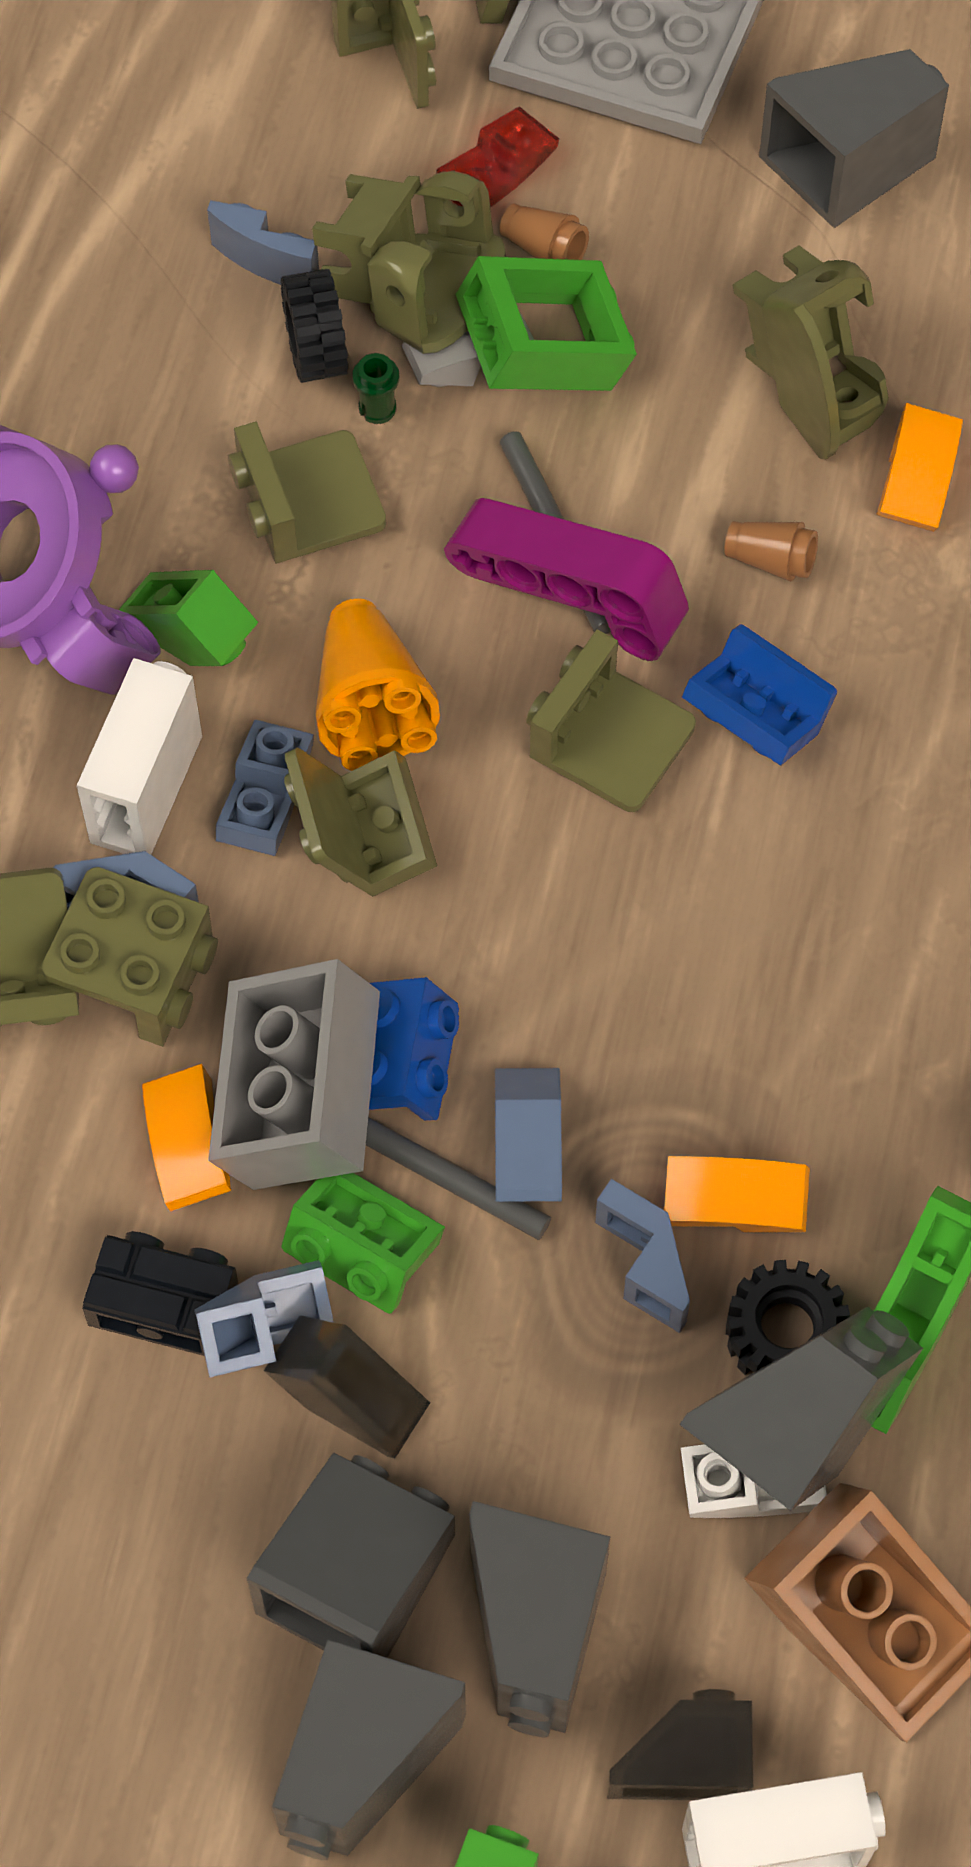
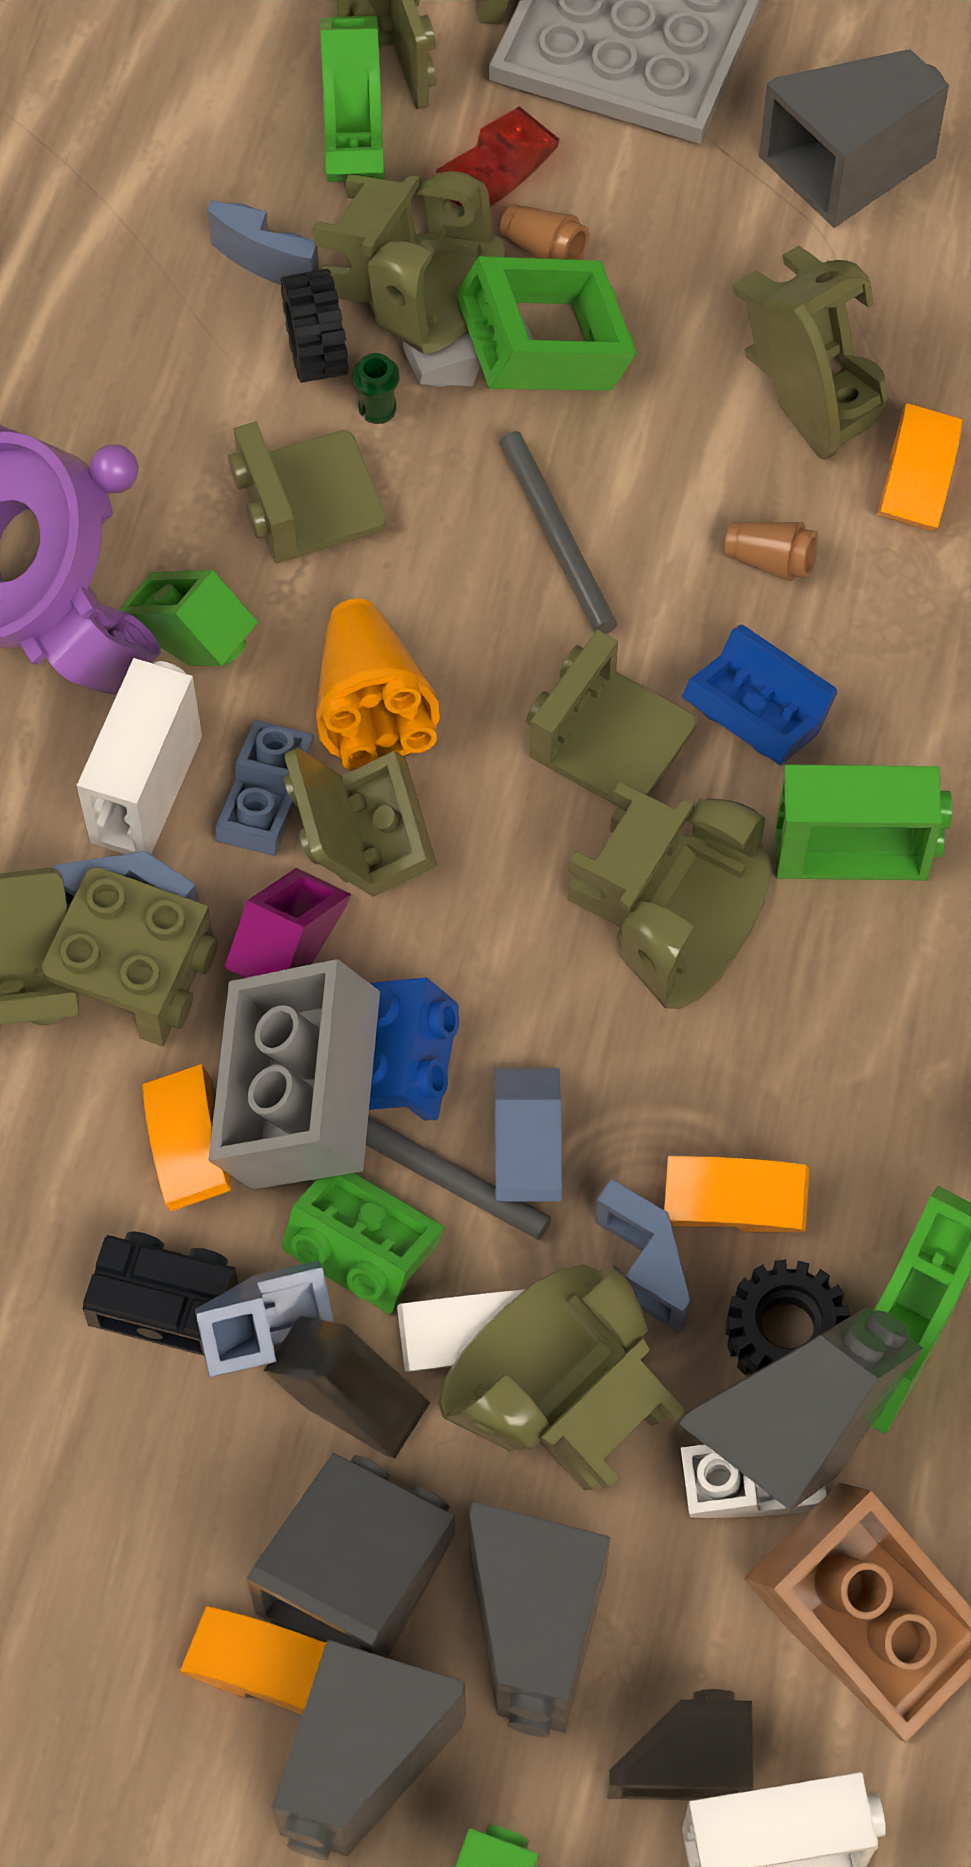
magenta beam [444,498,689,661] -> none
none -> light orange slope [180,1606,326,1715]
none -> magenta slope [224,868,351,979]
none -> bright green arch [320,15,384,182]
none -> white slope [397,1289,525,1372]
none -> olive piece [438,1264,686,1491]
none -> olive piece [567,781,771,1009]
none -> bright green window [775,765,952,881]

